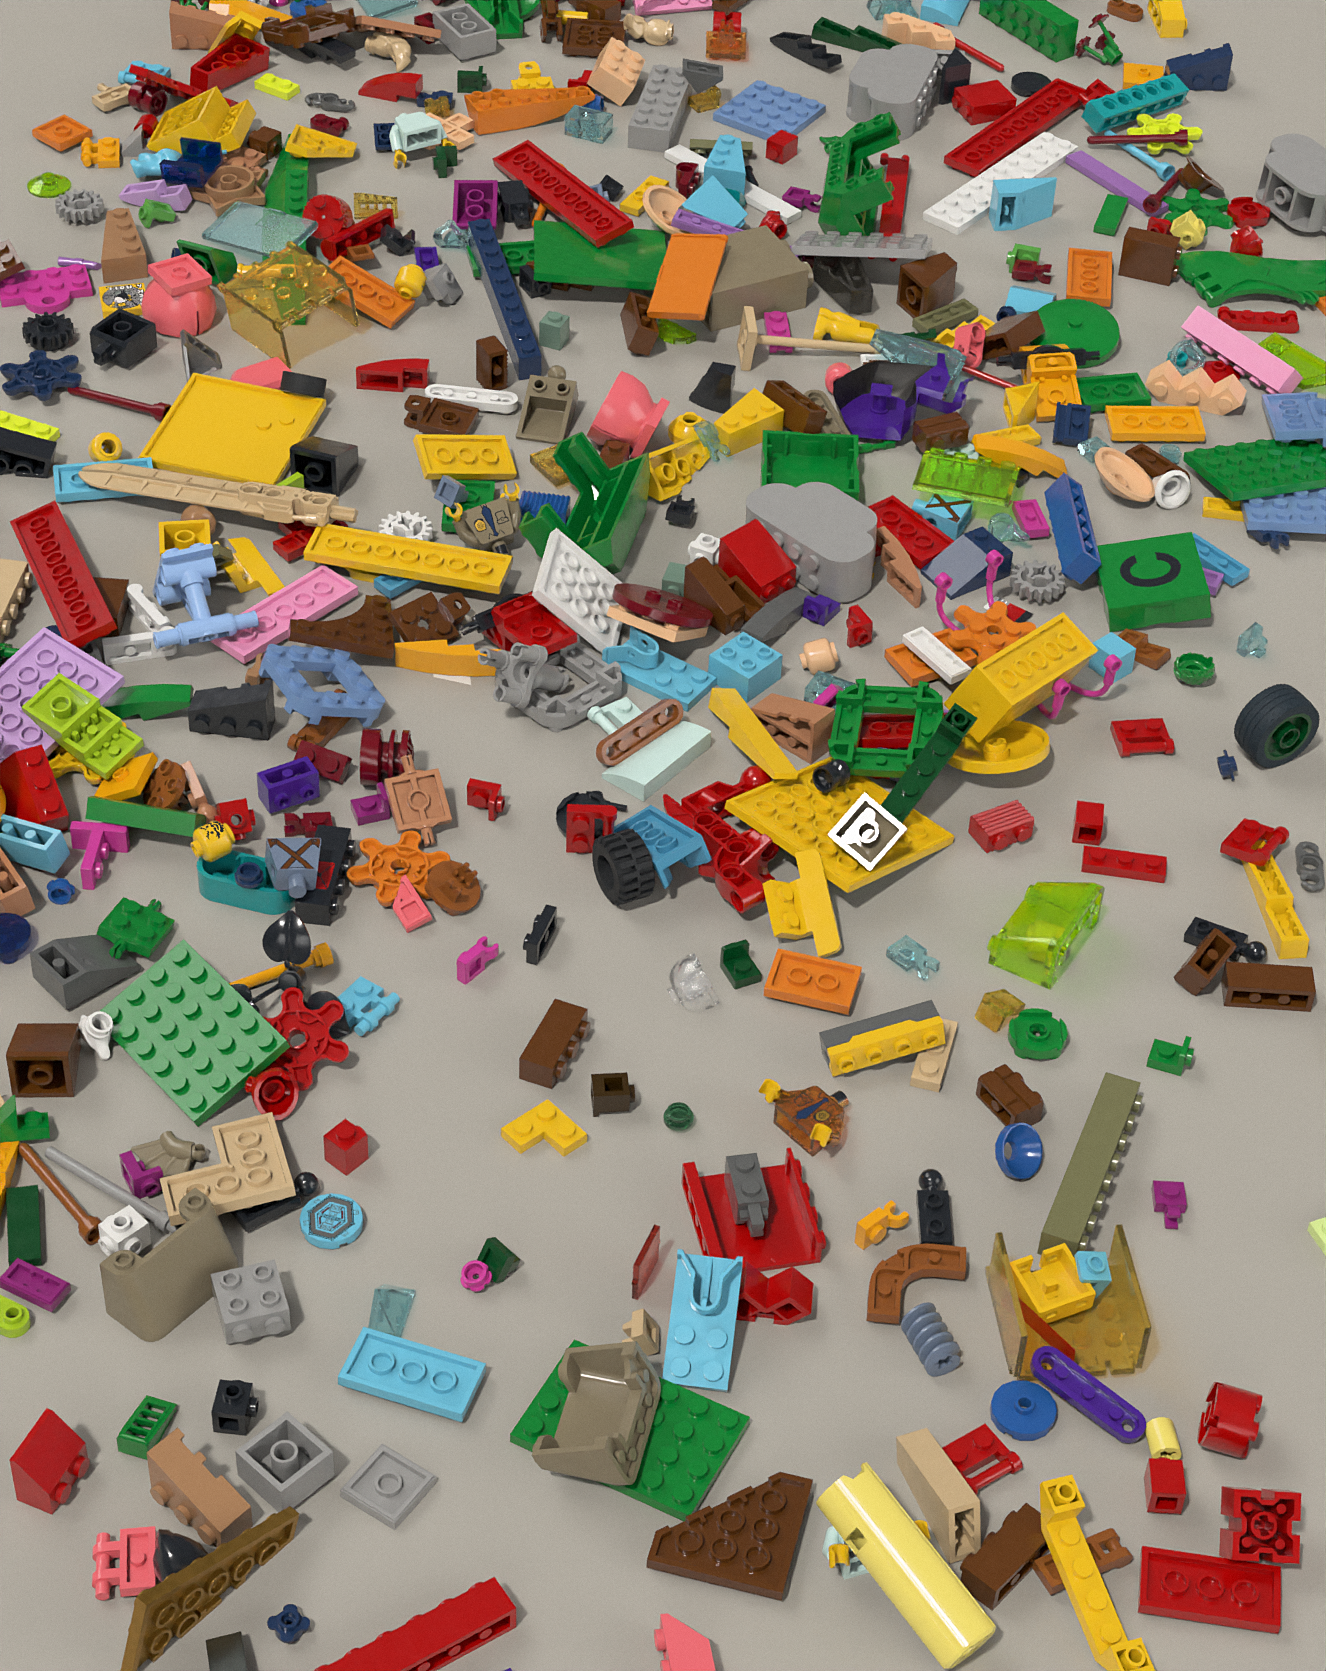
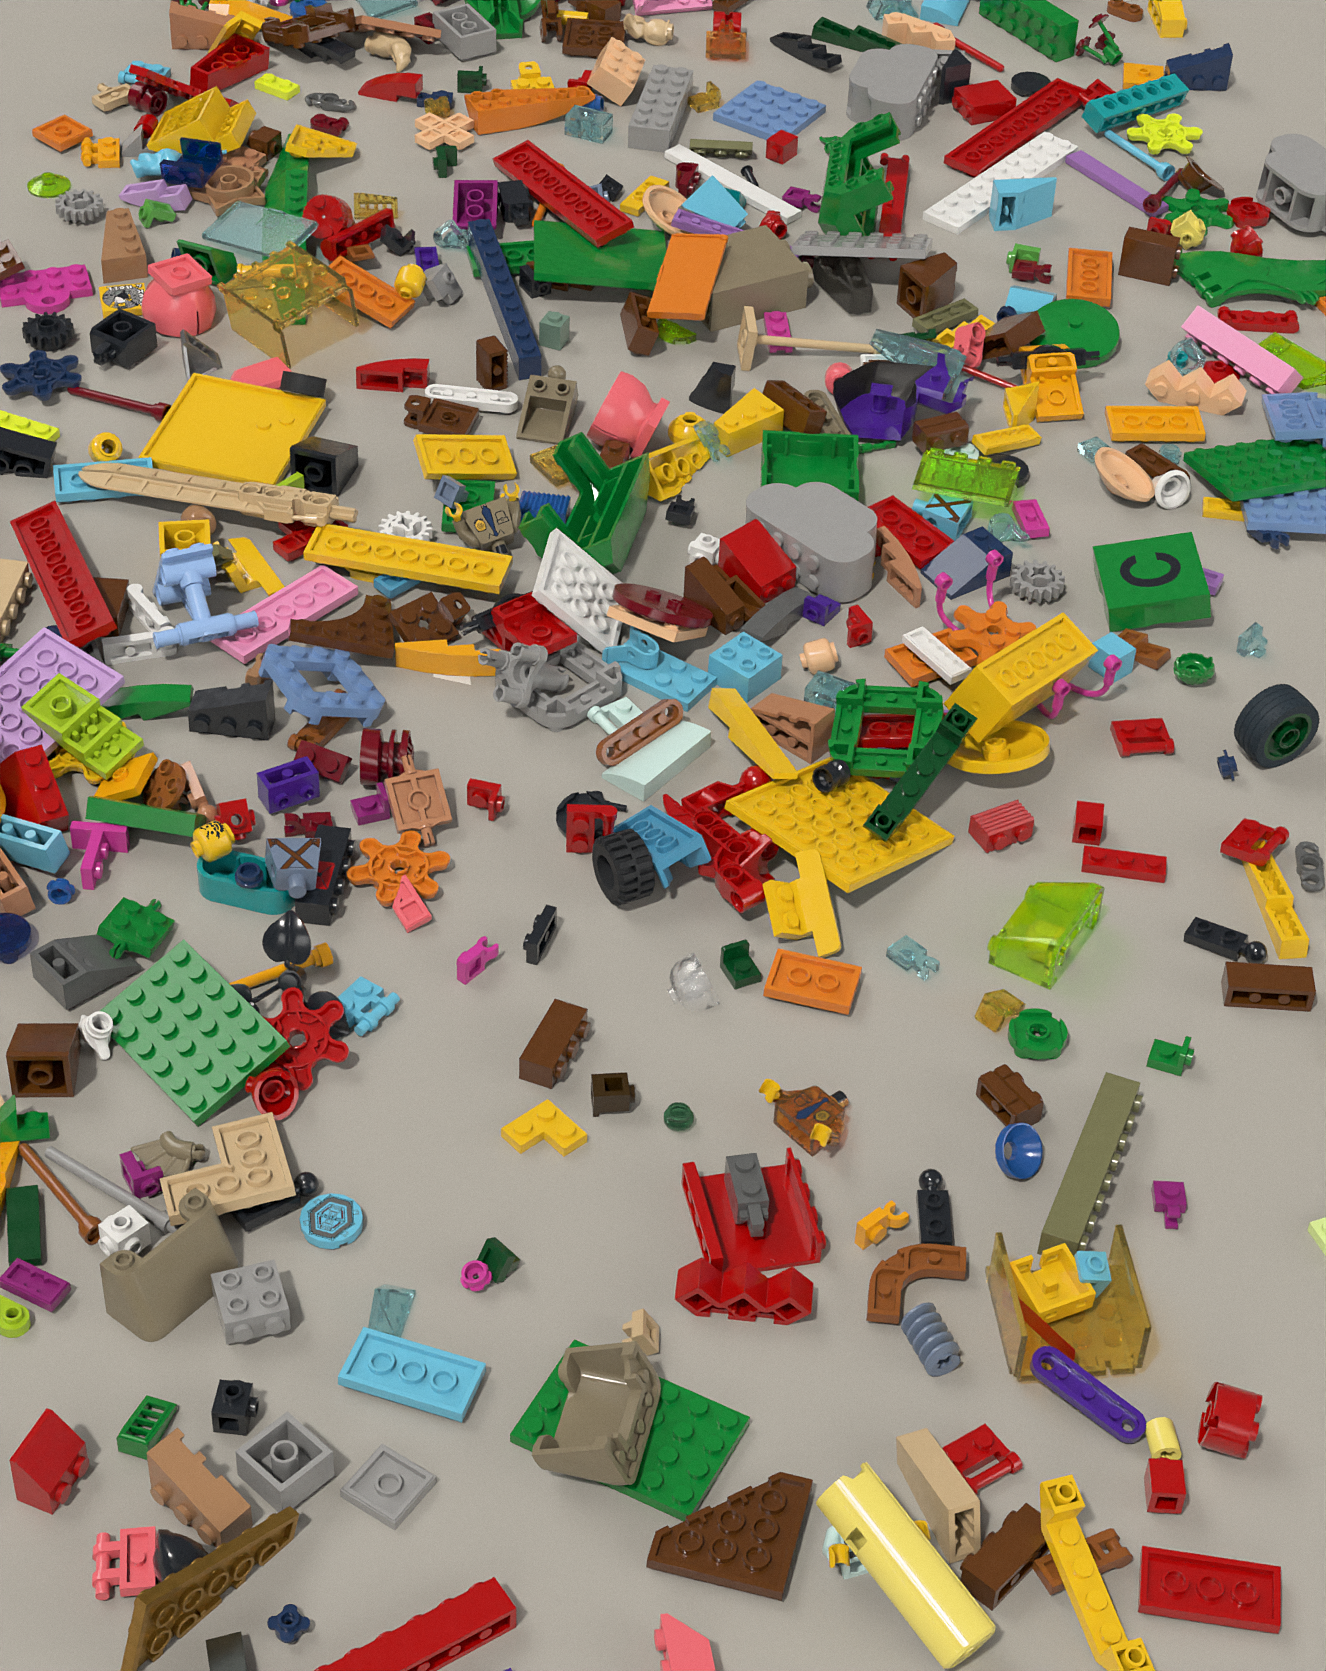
medium lavender piece [58,256,102,270] -> none
red brick [323,1118,369,1176] -> none
dark blue slope [373,123,394,150] -> none
light aqua torso [389,112,455,168] -> none
dark orange plate [425,860,480,916] -> none
clear red piece [631,1224,661,1300] -> none
sand green brick [662,562,687,597] -> none
medium azure plate [662,1249,743,1392] -> none
dark grey slope [682,58,723,94] -> none
medium azure wedge [703,134,746,196] -> none
yellow piece [813,307,880,344] -> none
dark pink tile [813,684,843,708] -> none
yellow piece [819,1000,946,1077] -> none
slope [828,793,908,872] -> none
tan plate [910,1018,958,1092] -> none
light orange slope [973,434,1067,478] -> none
sticker [984,597,1033,623] -> none
blue plate [990,1380,1057,1441] -> none
blue brick [1044,473,1101,584] -> none
dark blue plate [1052,402,1091,447] -> none
green plate [1076,372,1152,413] -> none
dark red piece [1087,129,1188,146] -> none
green tile [1093,194,1128,236] -> none
reddish brown brick [1174,928,1237,996] -> none
dark azure plate [1193,533,1250,586] -> none
red brick [1219,1486,1302,1564] -> none

